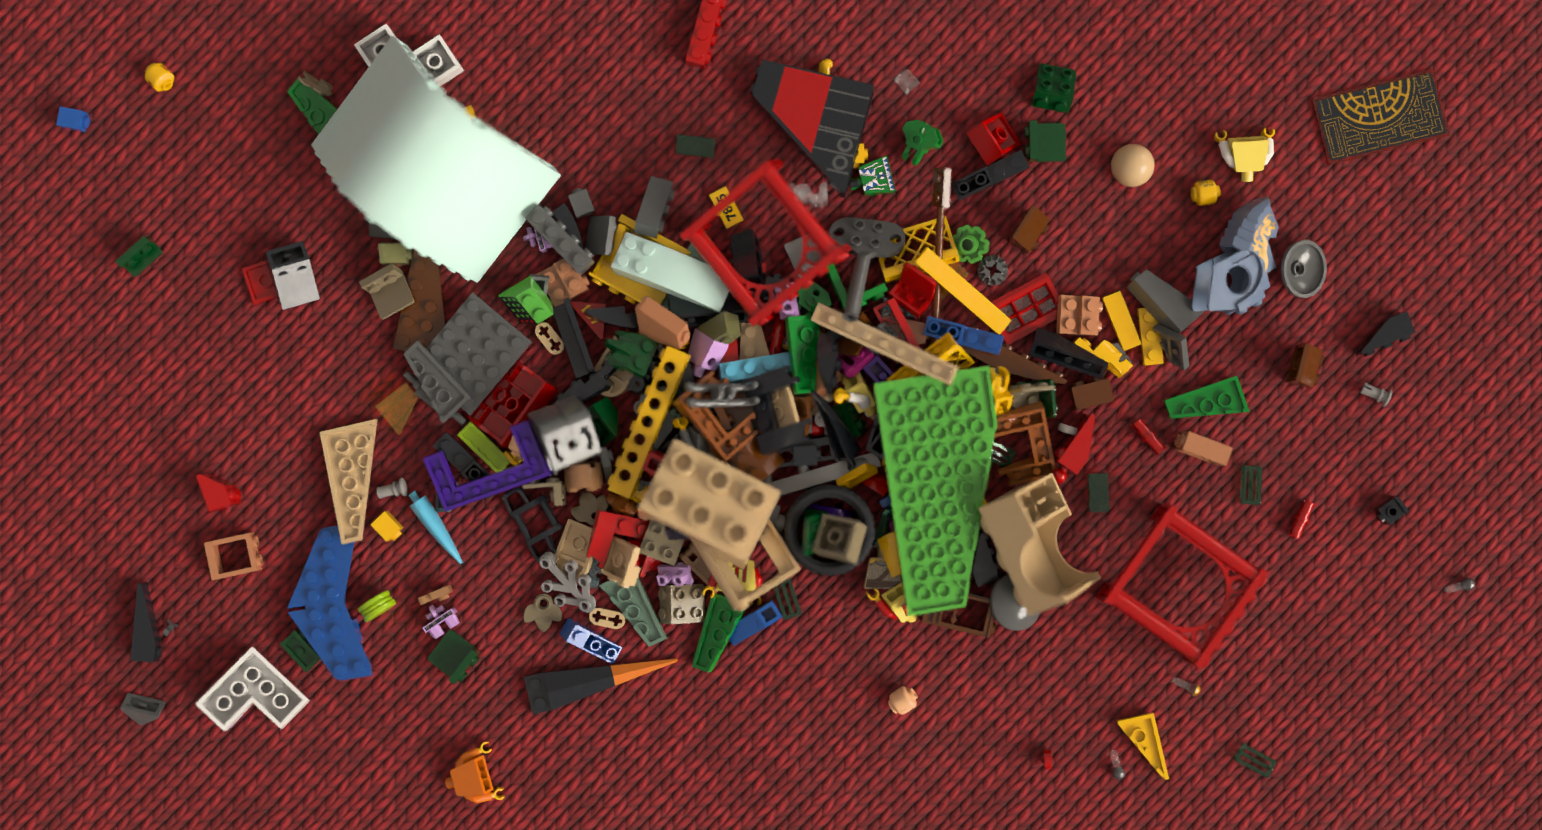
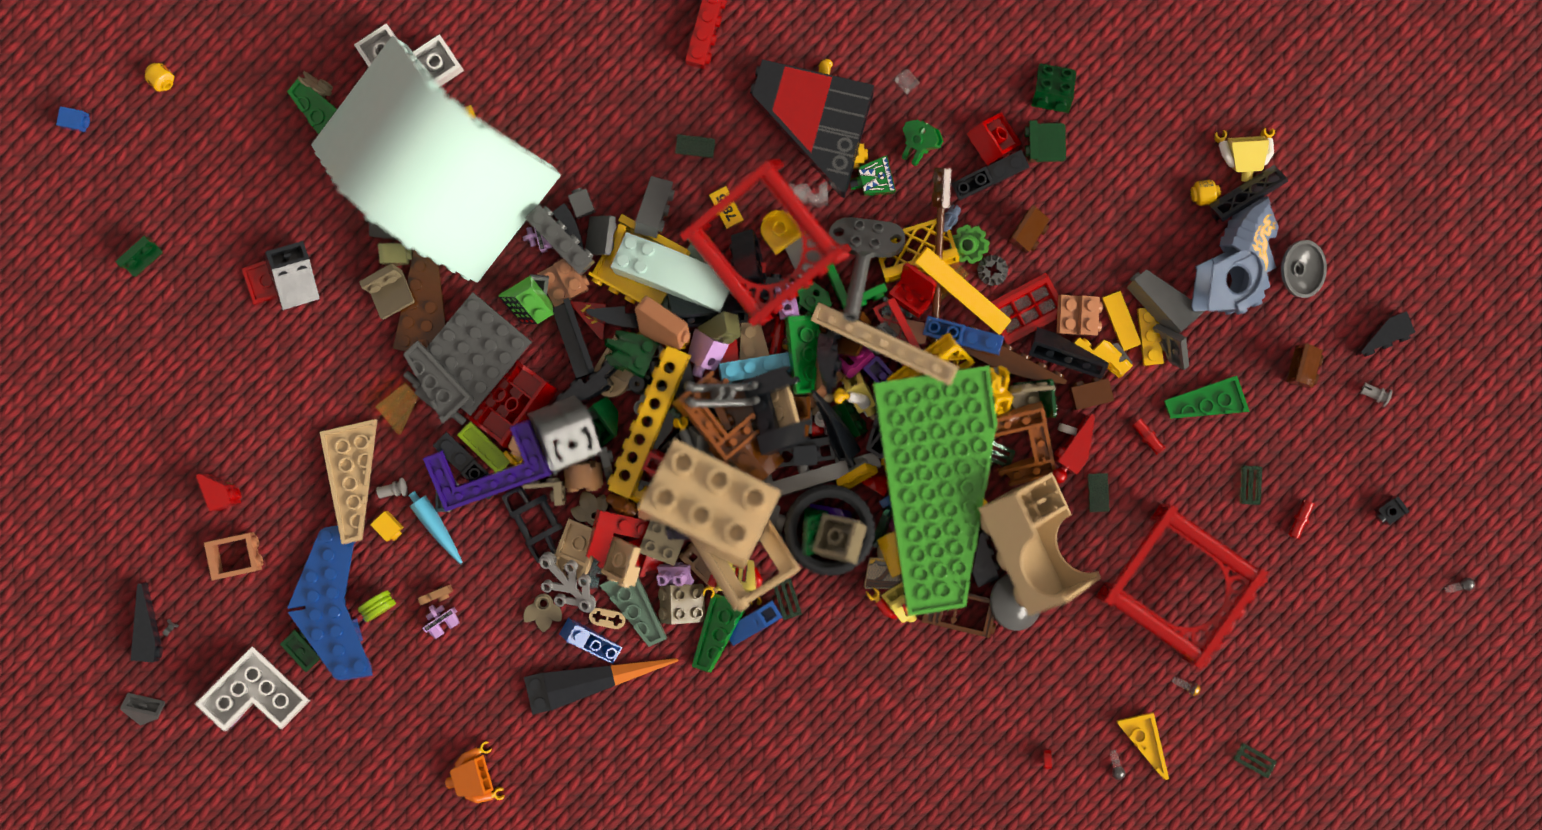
dark green bracket [428,630,481,684] -> none
tan beam [535,322,565,355] -> none
light nougat head [888,686,918,715] -> none
tan piece [1111,144,1155,187] -> none
nougat window [1174,431,1233,466] -> none
black piece [1311,69,1450,166] -> none
none -> yellow tile [761,210,806,255]
none -> sand blue axle [944,205,961,232]
none -> black fence [1209,165,1288,222]

